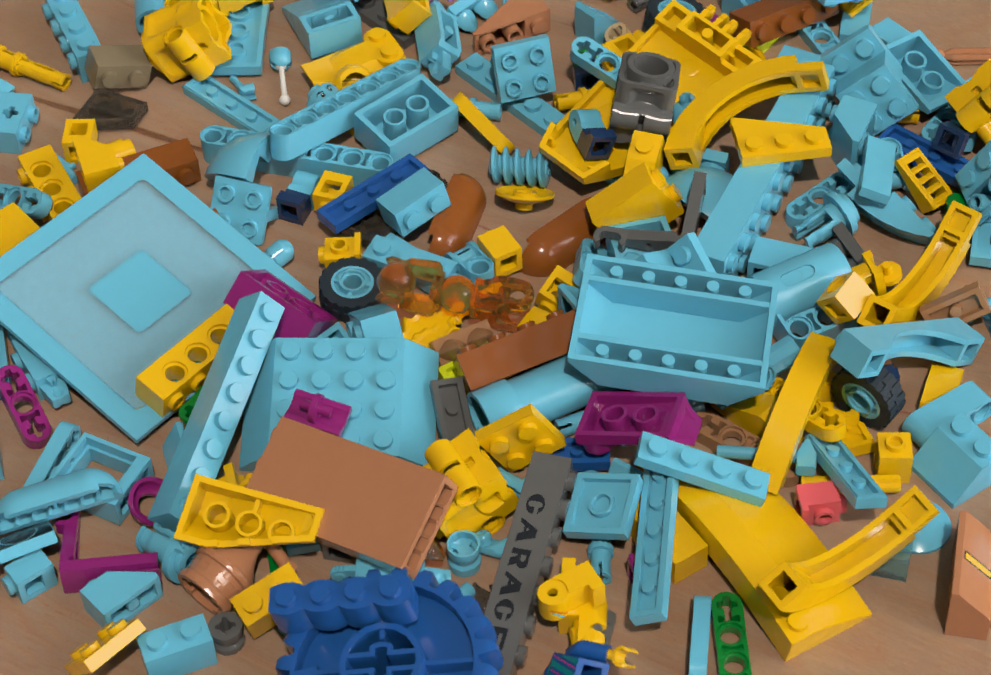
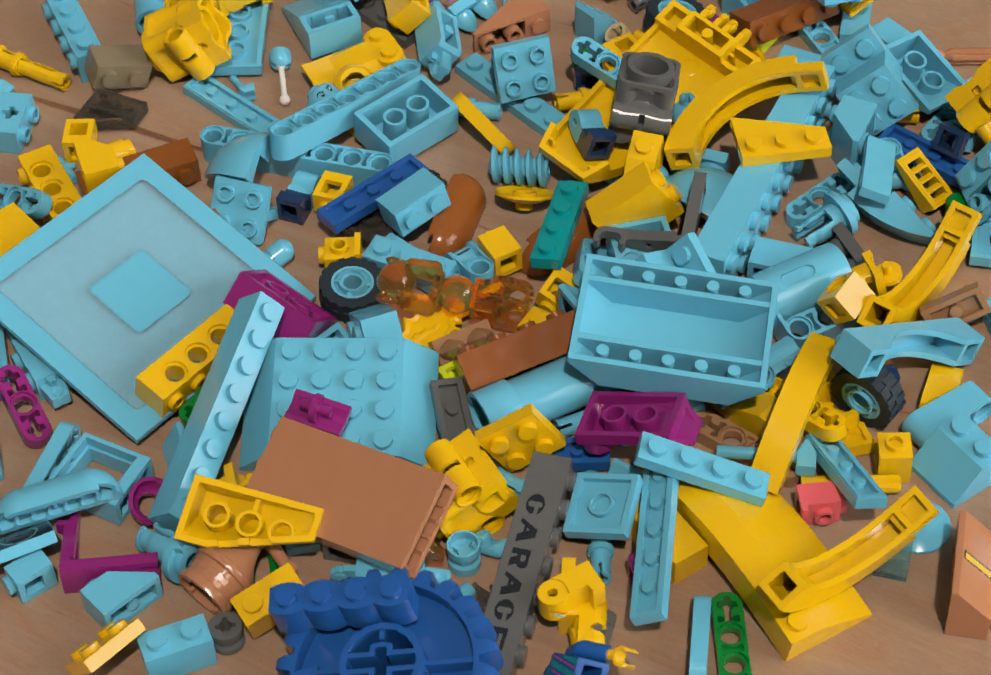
none -> teal plate [529,180,589,270]

